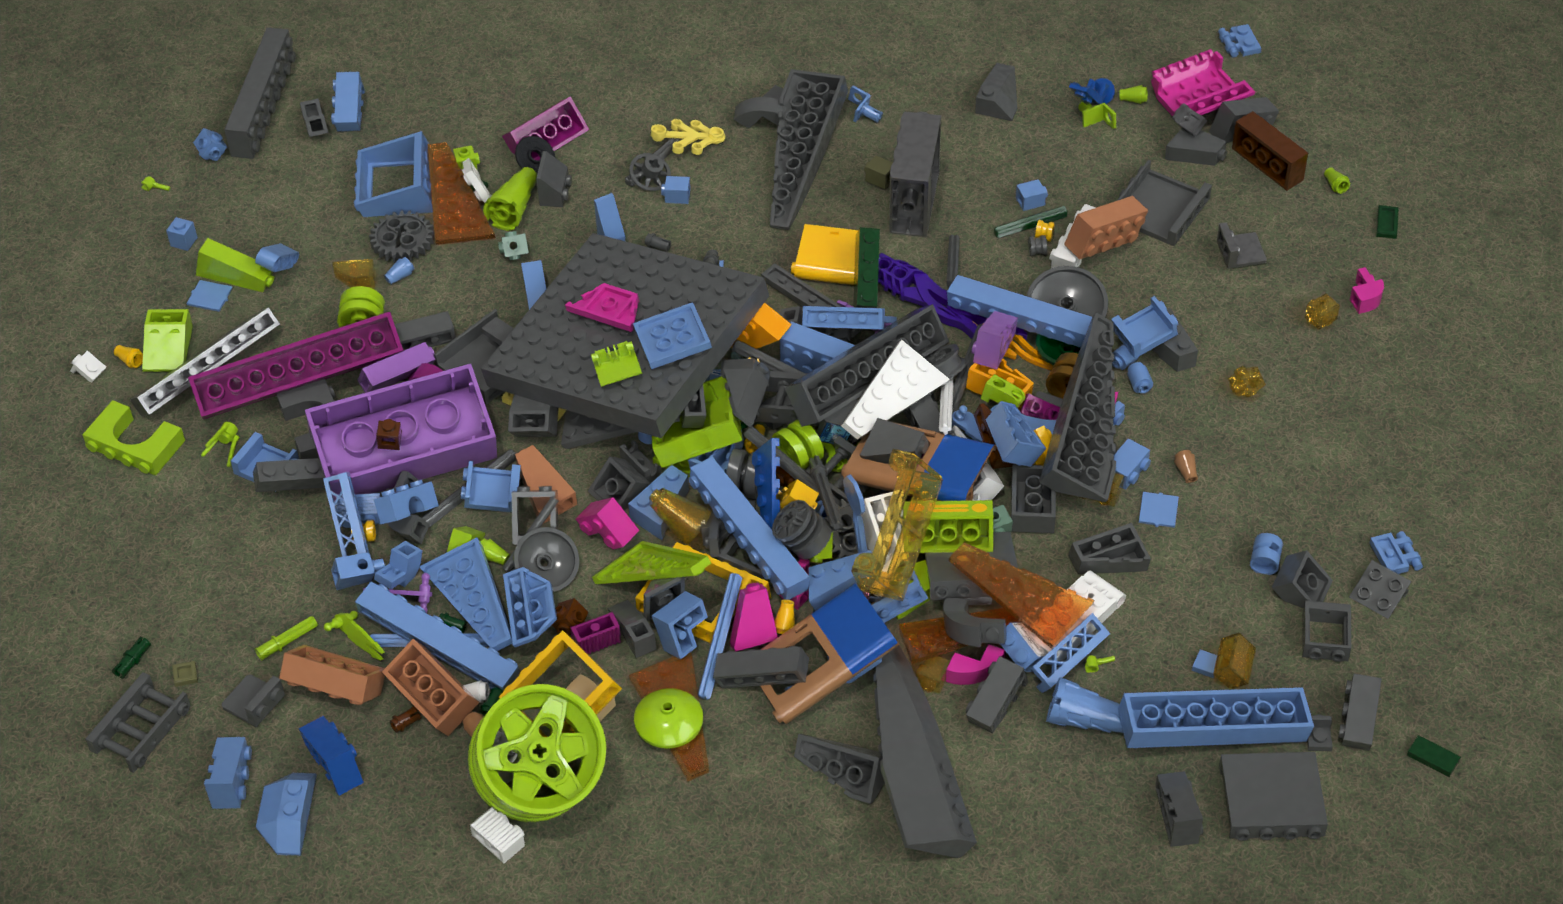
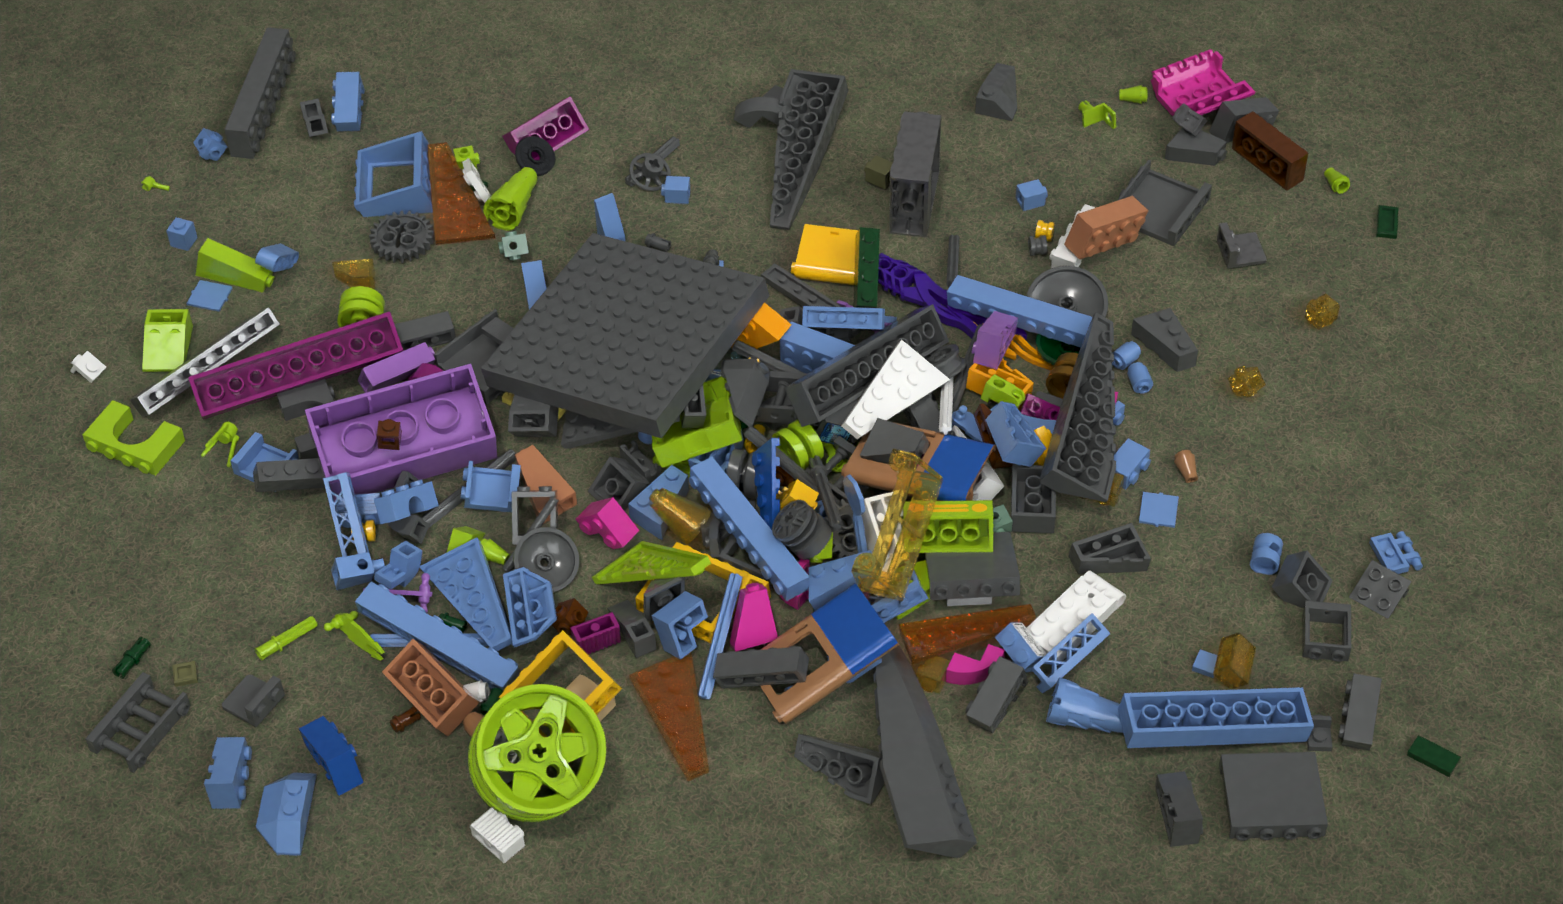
yellow cone [114,345,143,368] -> none
nougat brick [279,645,385,705] -> none
medium blue cone [384,257,414,285] -> none
dark grey slope [536,151,572,207] -> none
dark pink wing [565,283,639,332] -> none
lime hinge [591,341,642,387] -> none
medium blue plate [633,302,712,369] -> none
lime dish [634,688,703,748] -> none
light yellow plant [651,119,725,155] -> none
yellow cone [774,600,795,634] -> none
medium blue bracket [848,86,883,123] -> none
dark grey arch [943,598,1007,647] -> none
clear orange wing [948,542,1095,649] -> none
dark green axle [994,206,1068,238] -> none
blue piece [1069,78,1115,105] -> none
lime hand [1085,655,1115,673] -> none
medium blue panel [1111,296,1178,358] -> none
medium blue plate [1218,24,1261,57] -> none
dark pink brick [1350,267,1384,314] -> none

